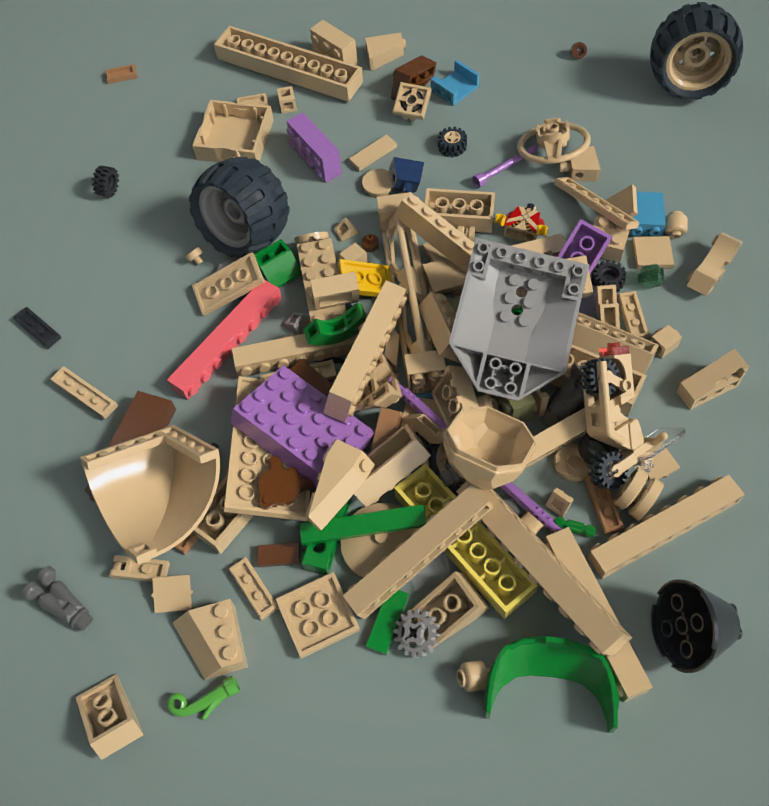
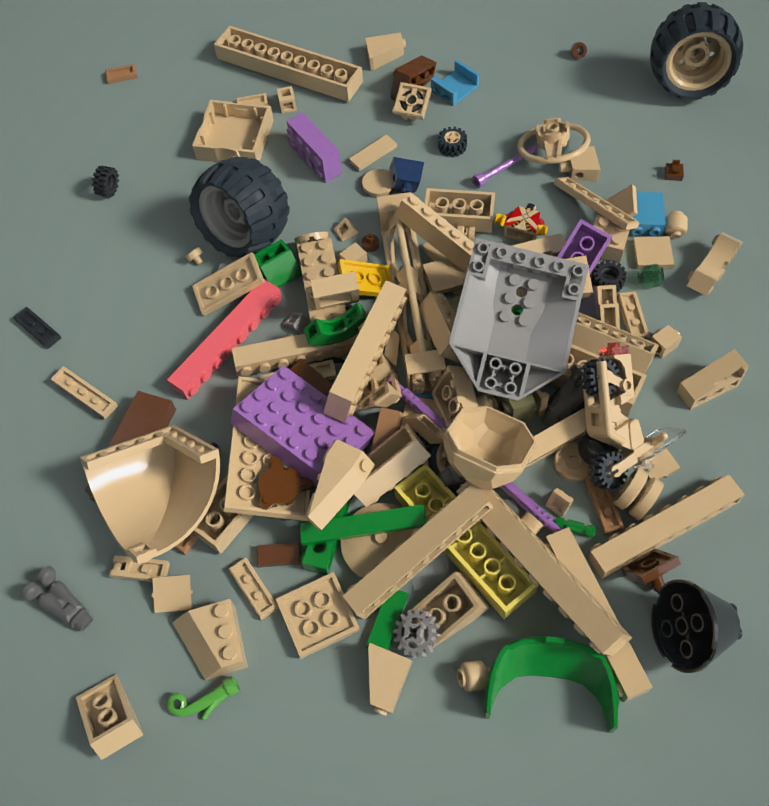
tan brick [310,20,358,65] -> none
none -> tan slope [368,643,412,716]
none -> reddish brown tile [621,549,681,592]
none -> reddish brown tile [665,159,684,181]

